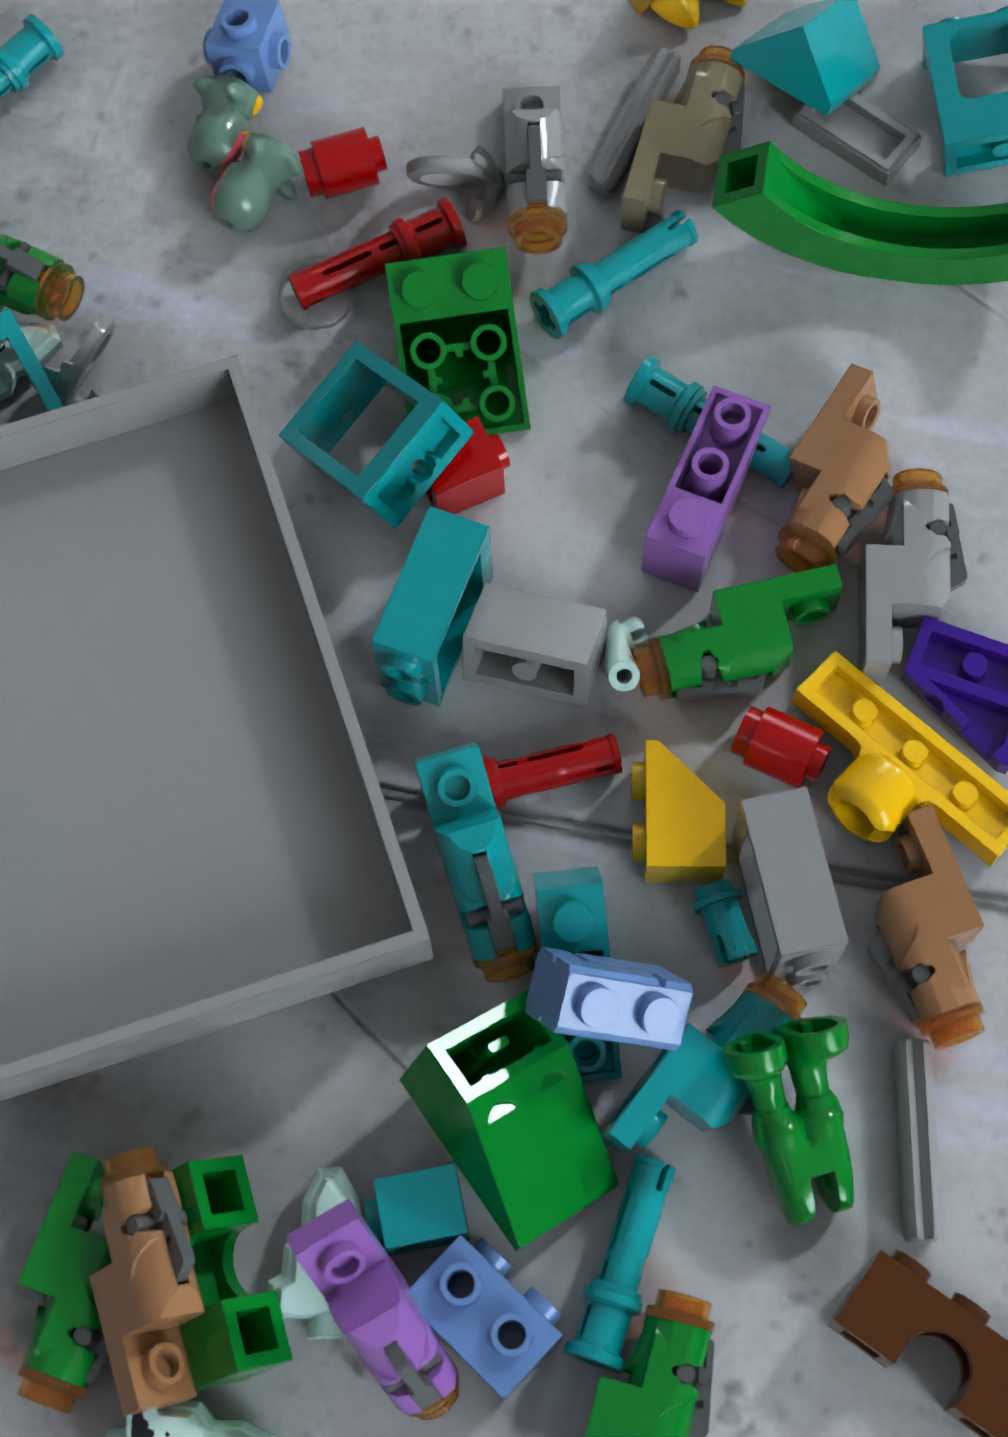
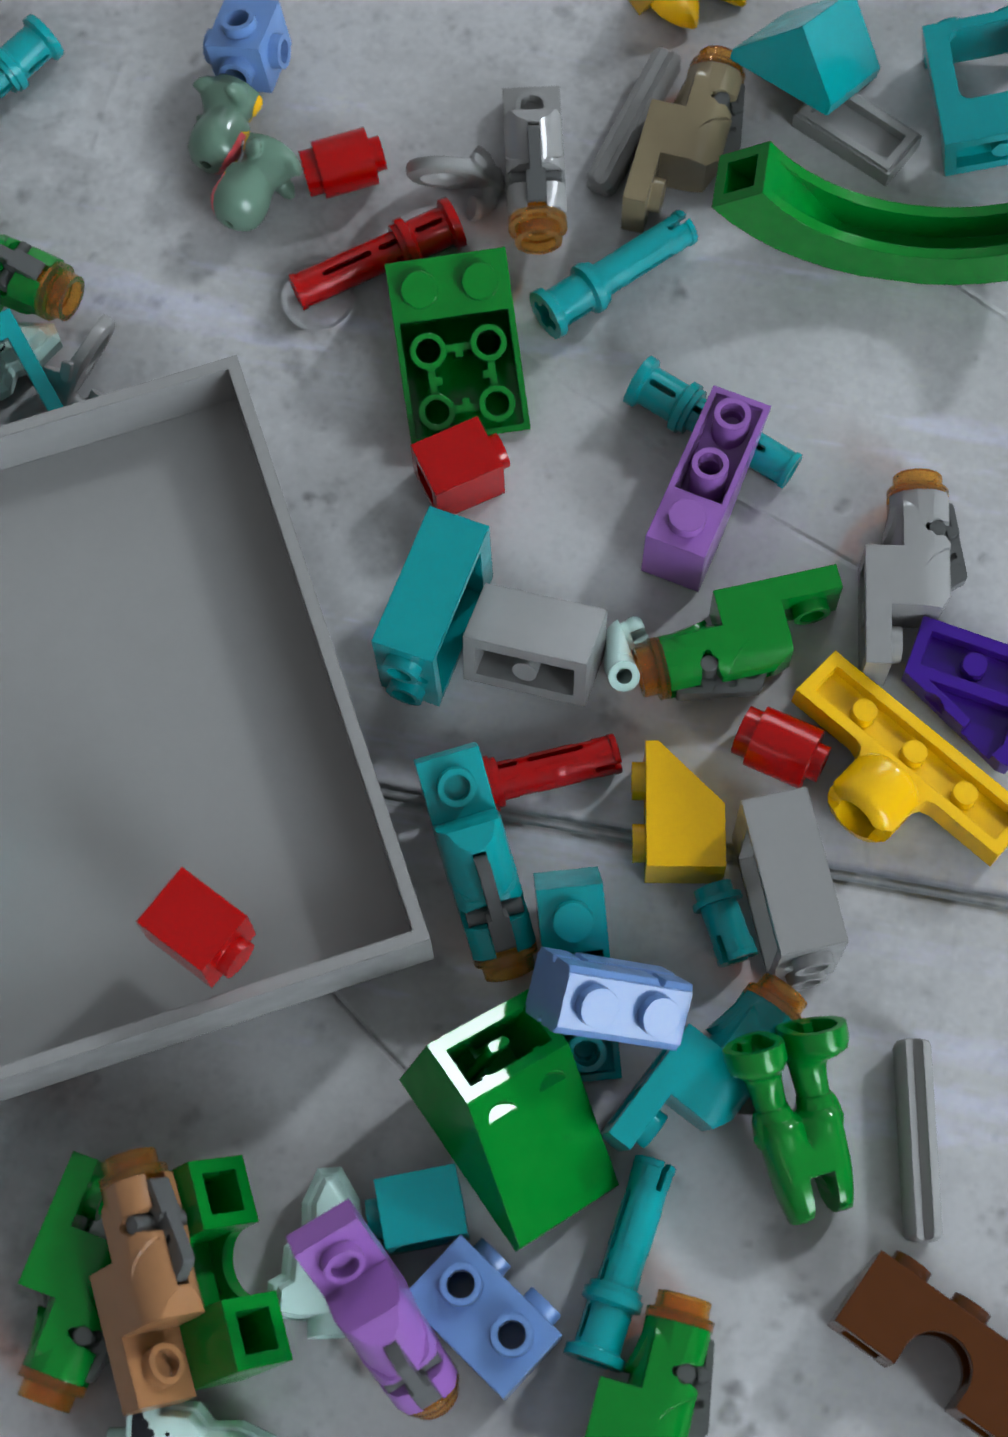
teal window [278,340,474,529] -> none
medium nougat plate [775,363,894,573] -> none
medium nougat plate [867,805,985,1050] -> none
none -> red brick [136,867,256,988]

